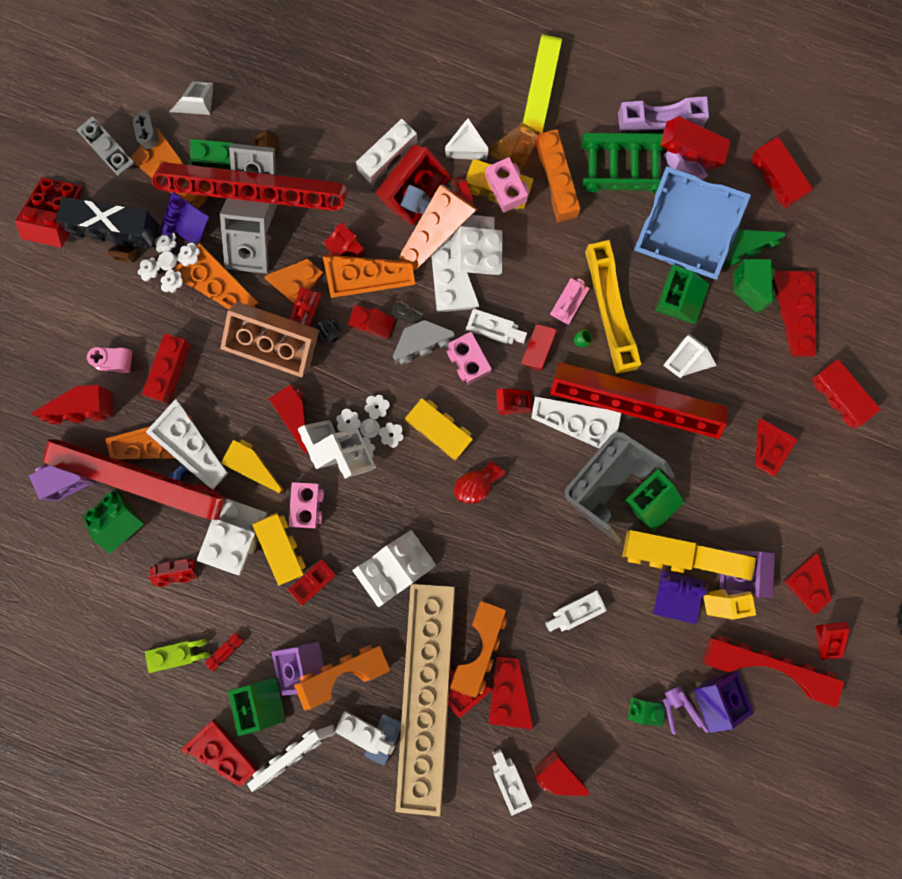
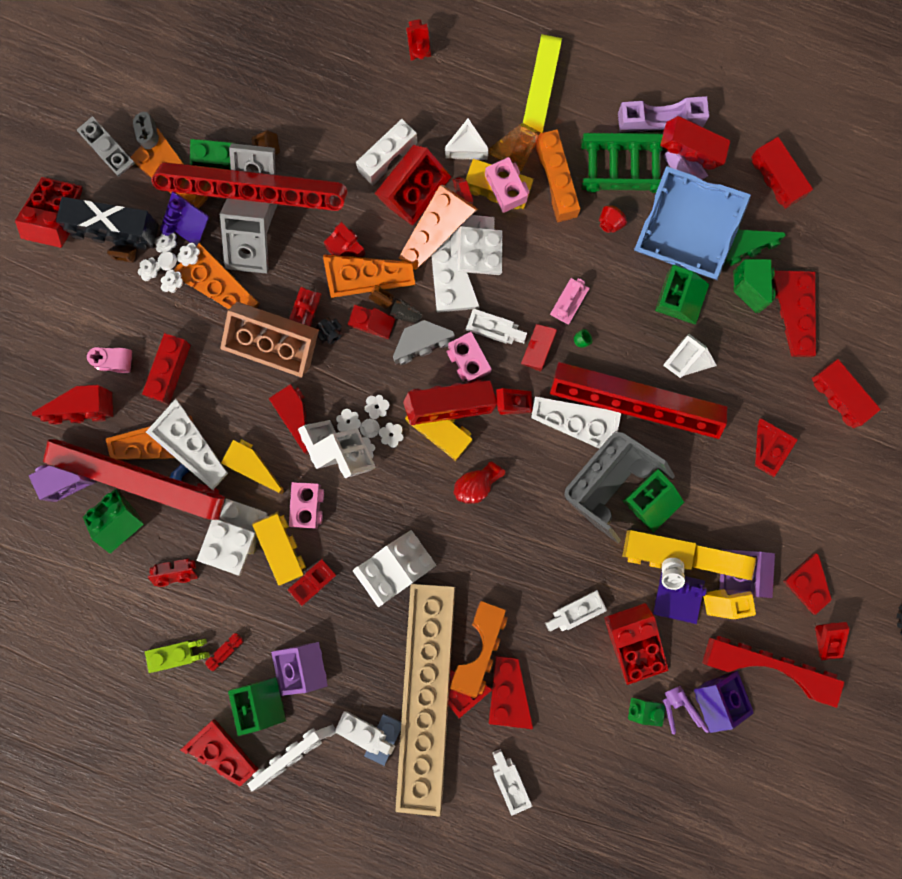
white slope [169,81,213,115] -> none
orange wing [264,259,324,304] -> none
orange arch [294,645,390,711] -> none
sand blue piece [400,185,432,215] -> none
red slope [534,750,590,796] -> none
yellow arch [585,240,641,374] -> none
none -> reddish brown slope [368,285,394,309]
none -> red brick [403,380,497,426]
none -> red hips [406,19,431,60]
none -> red cone [599,205,627,233]
none -> red slope [604,603,669,685]
none -> white wheel [662,558,685,590]

